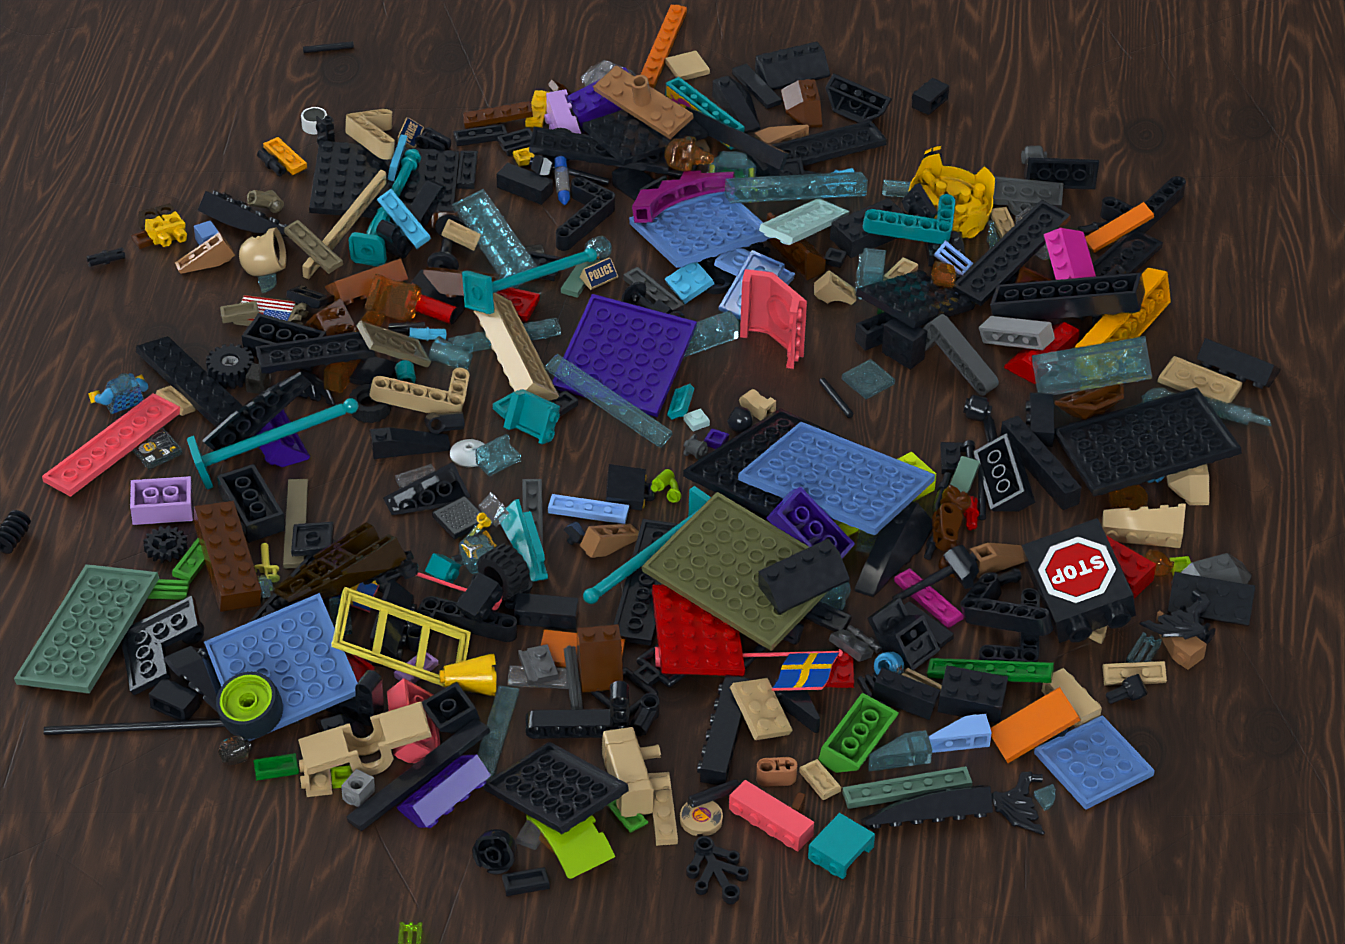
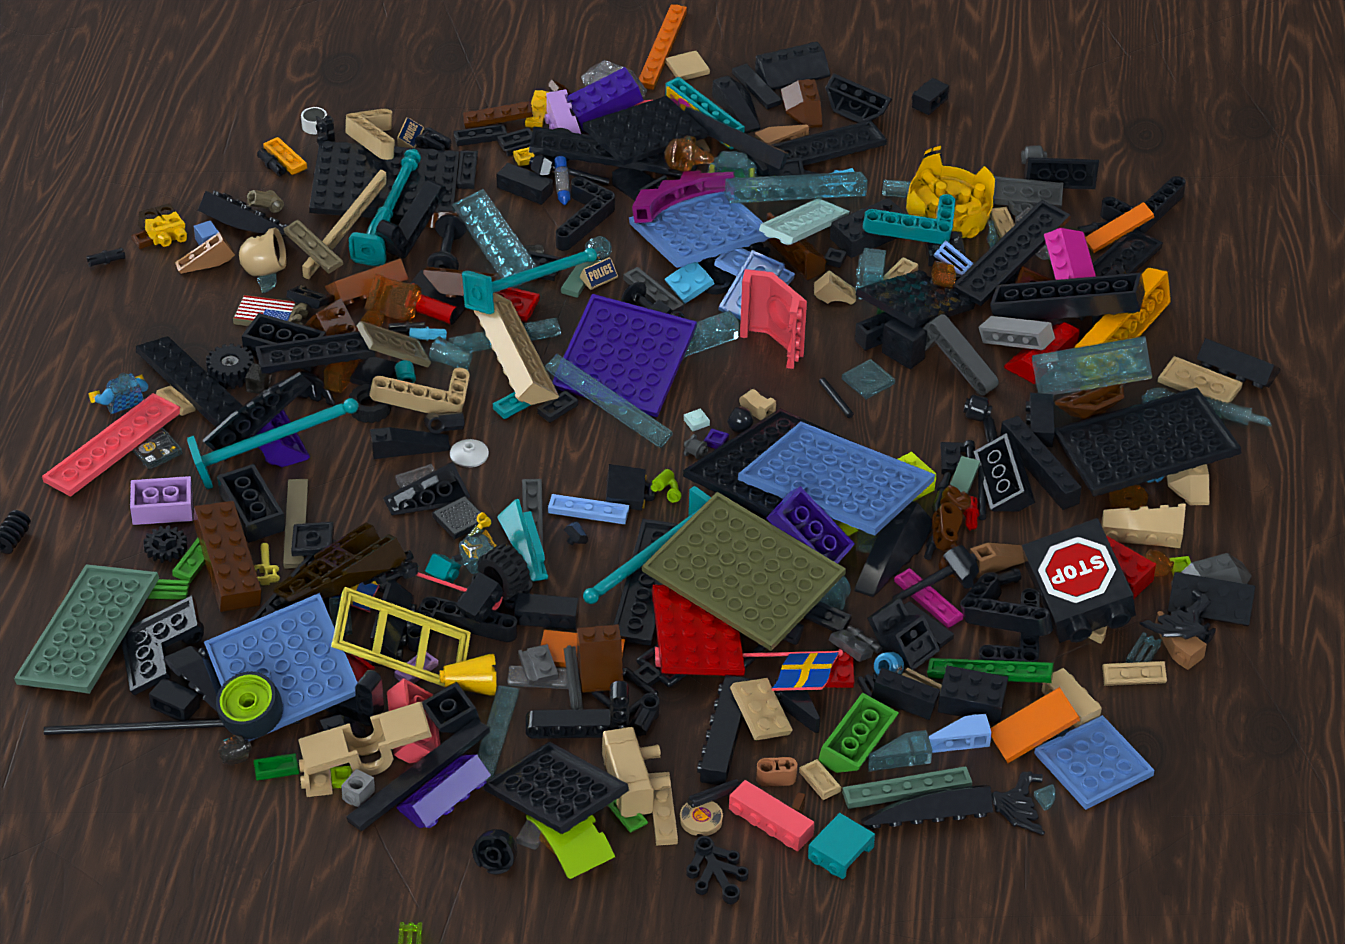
dark tan tile [220,301,259,323] -> none
clear light blue plate [257,575,273,598] -> none
black bar [303,41,354,53] -> none
medium azure tile [377,189,431,249] -> none
medium azure tile [388,134,407,181] -> none
tan plate [441,219,481,251] -> none
clear light blue bracket [475,434,521,476] -> none
clear tile [478,492,509,527] -> none
black tile [502,867,550,896] -> none
teal panel [503,389,560,444] -> none
medium nougat slope [580,524,639,558] -> none
medium nougat plate [593,65,693,139] -> none
teal plate [667,384,694,420] -> none
black slope [758,538,850,614] -> none
black plate [901,183,938,218] -> none
black axle [1105,674,1148,704] -> none

